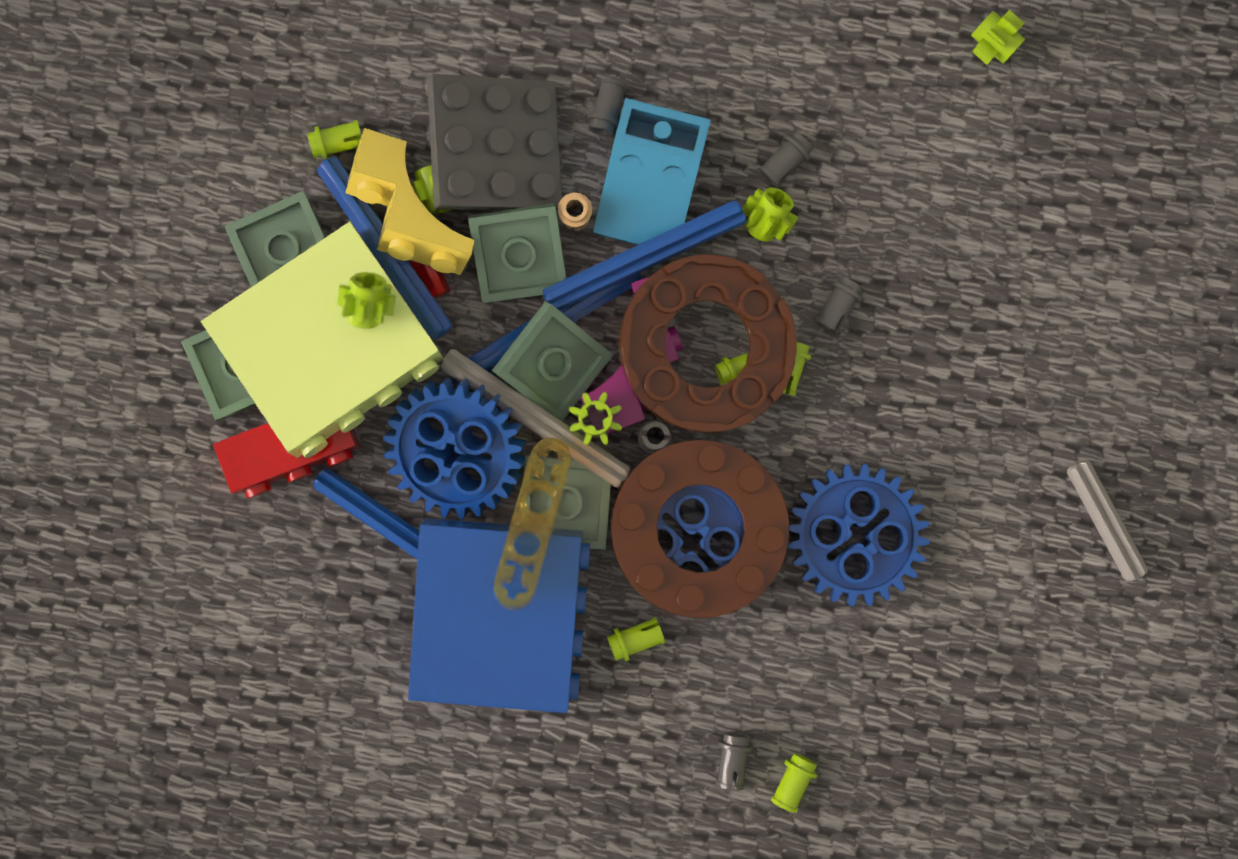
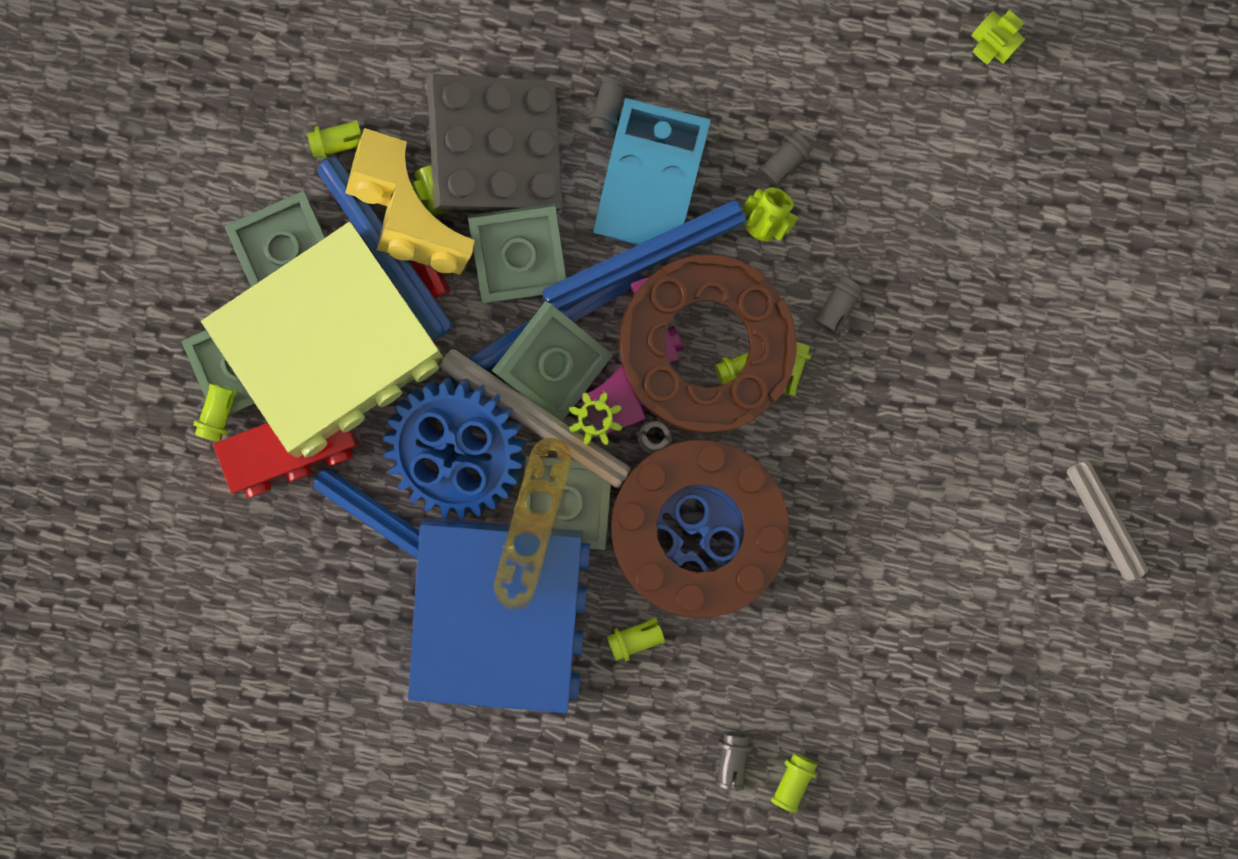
lime gear [337,272,396,329] -> none
tan pin [558,192,593,231] -> none
blue gear [788,464,930,606] -> none
none -> lime pin [193,383,237,442]

